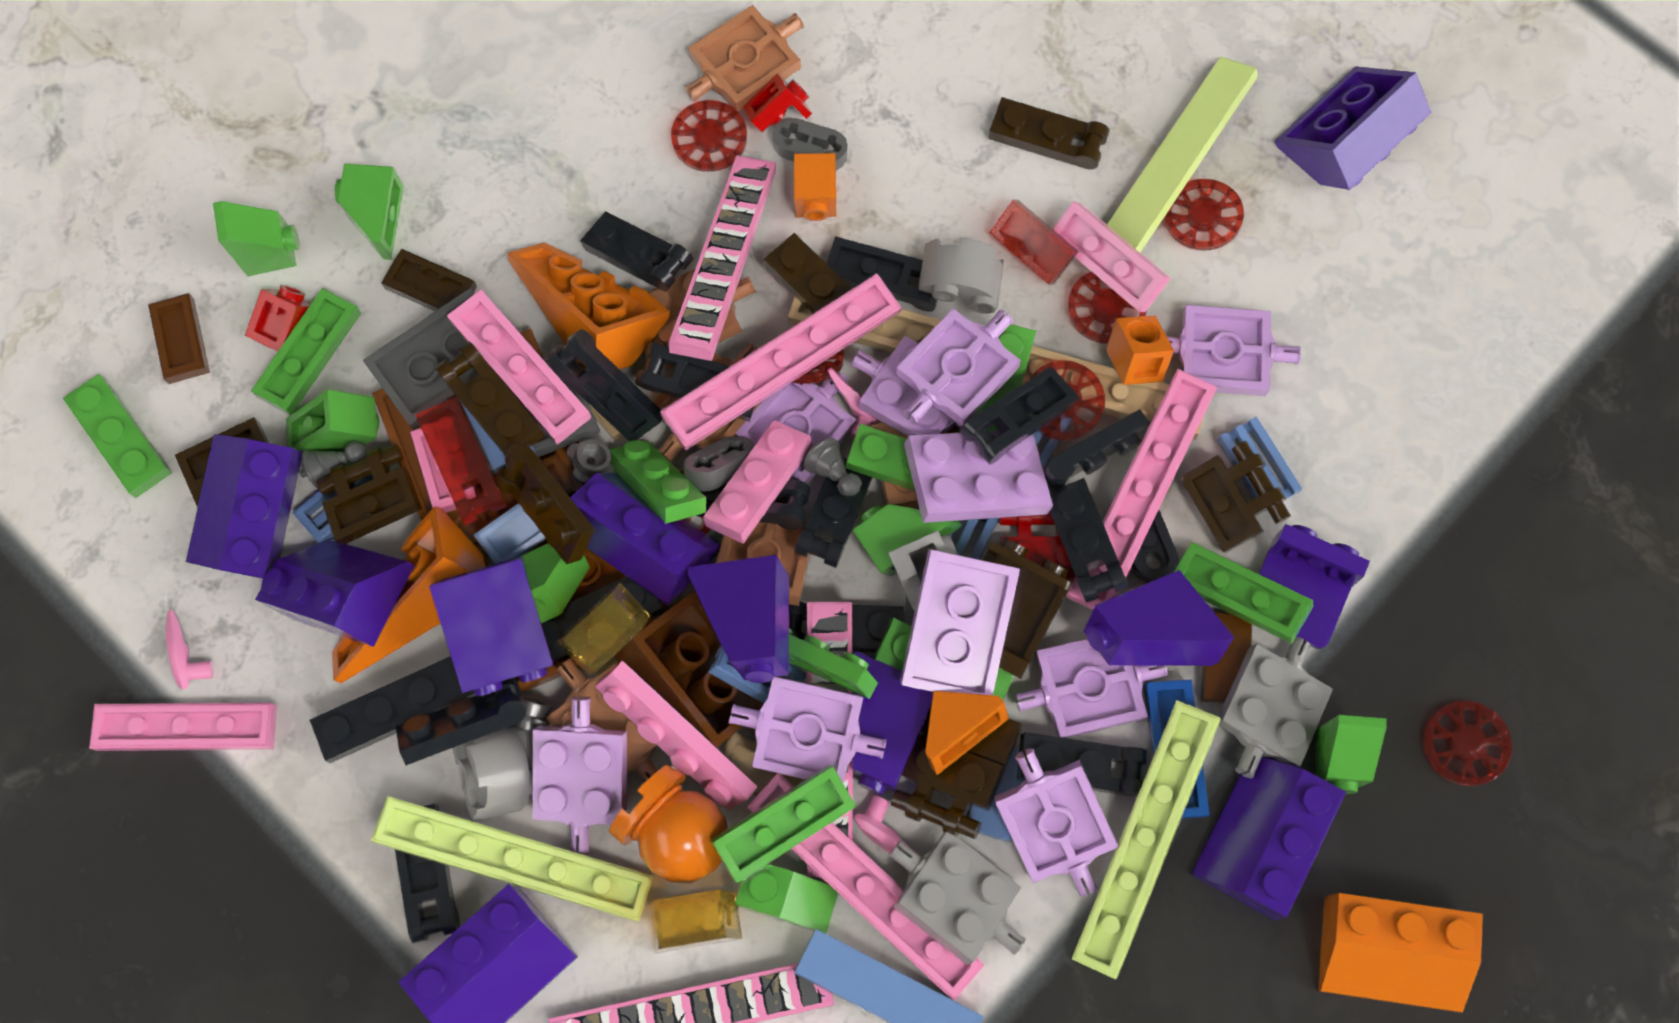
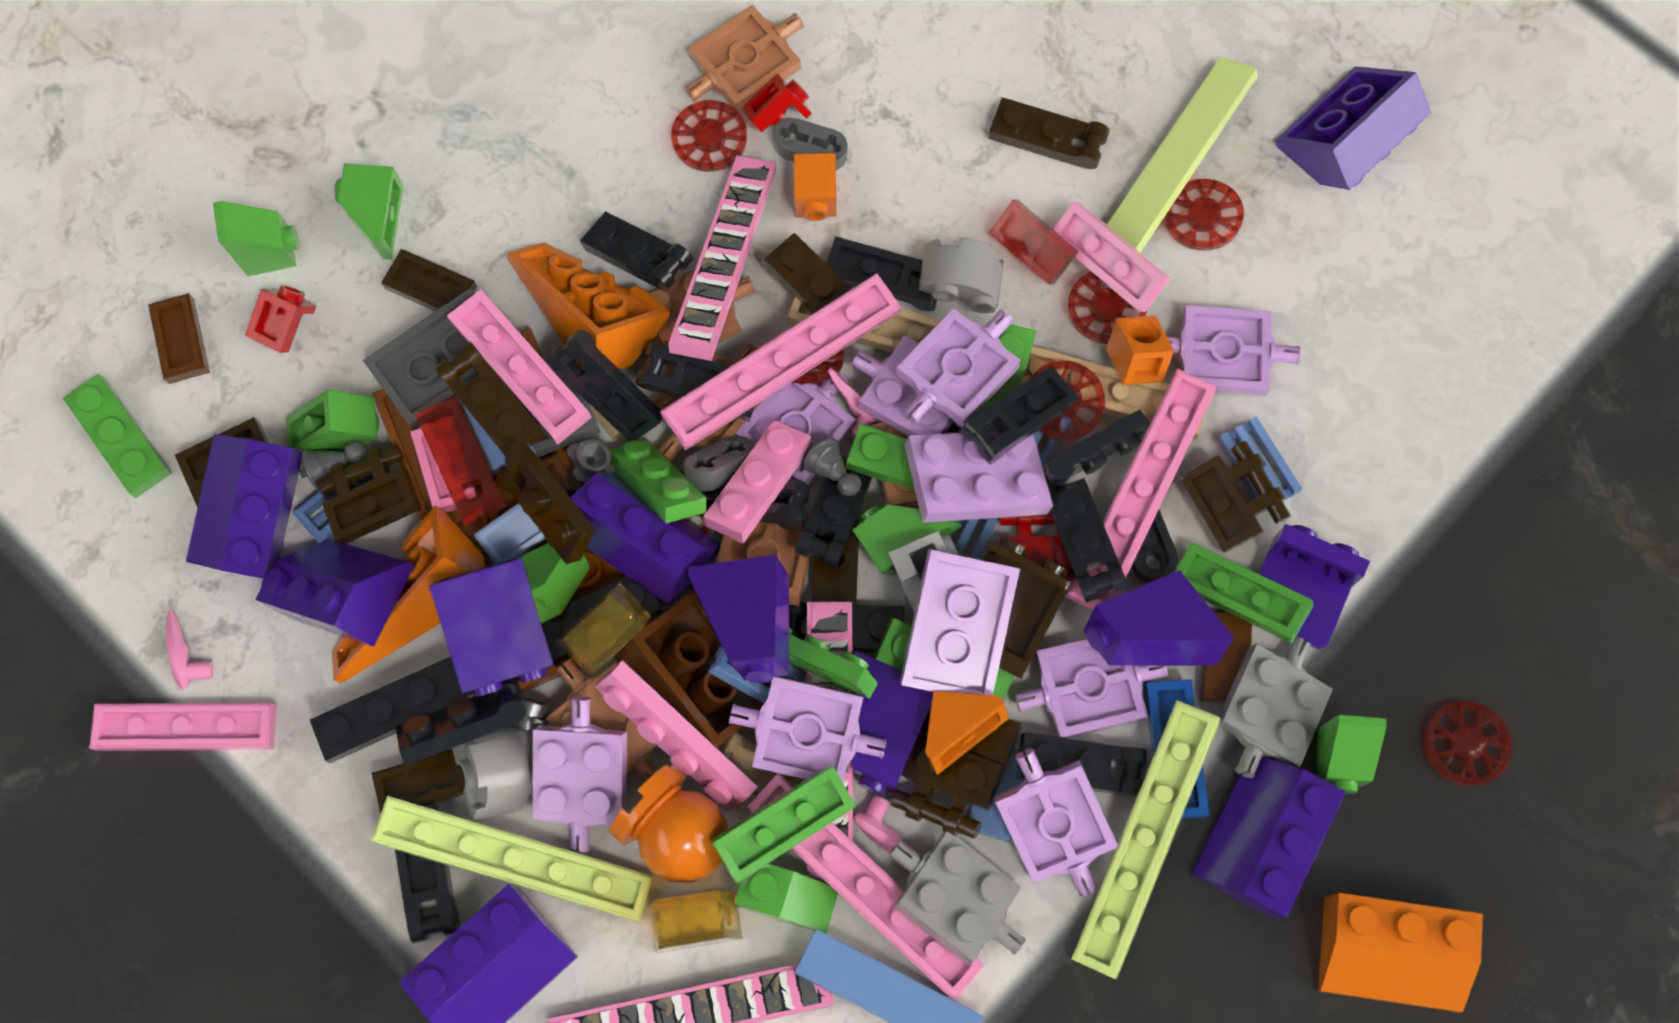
bright green plate [251,288,361,415] -> none
none -> dark brown plate [371,749,465,814]
none -> dark brown plate [812,520,860,605]

